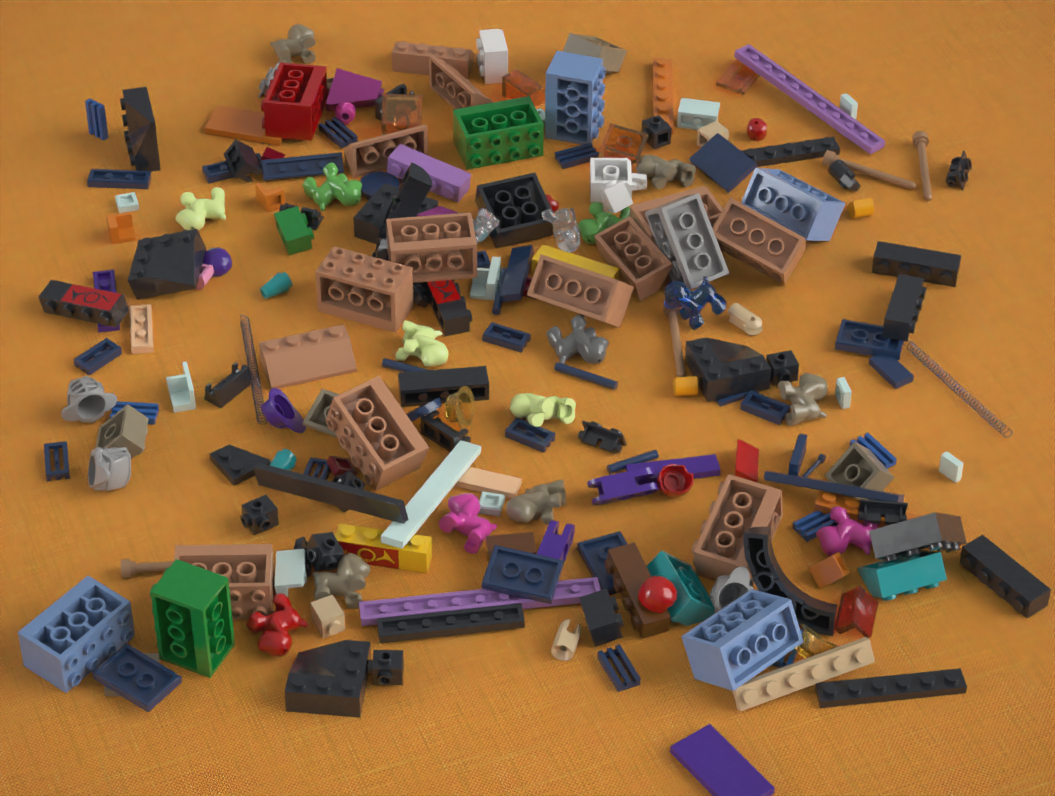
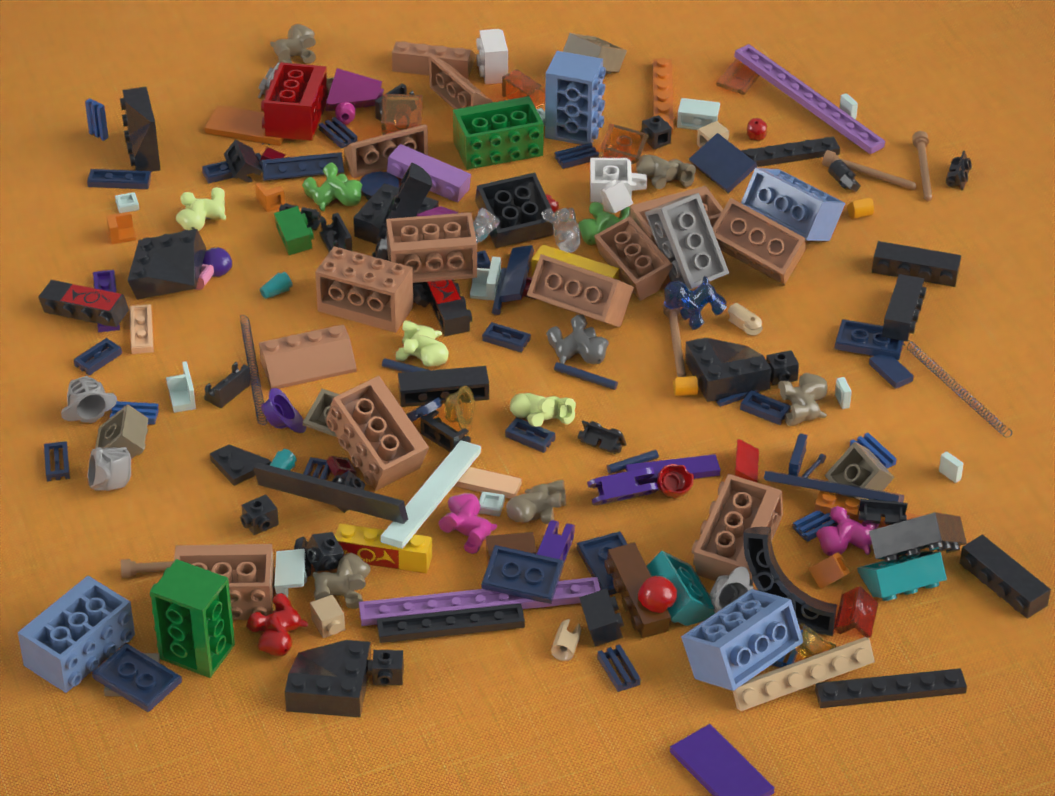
none -> black hinge [319,213,352,252]

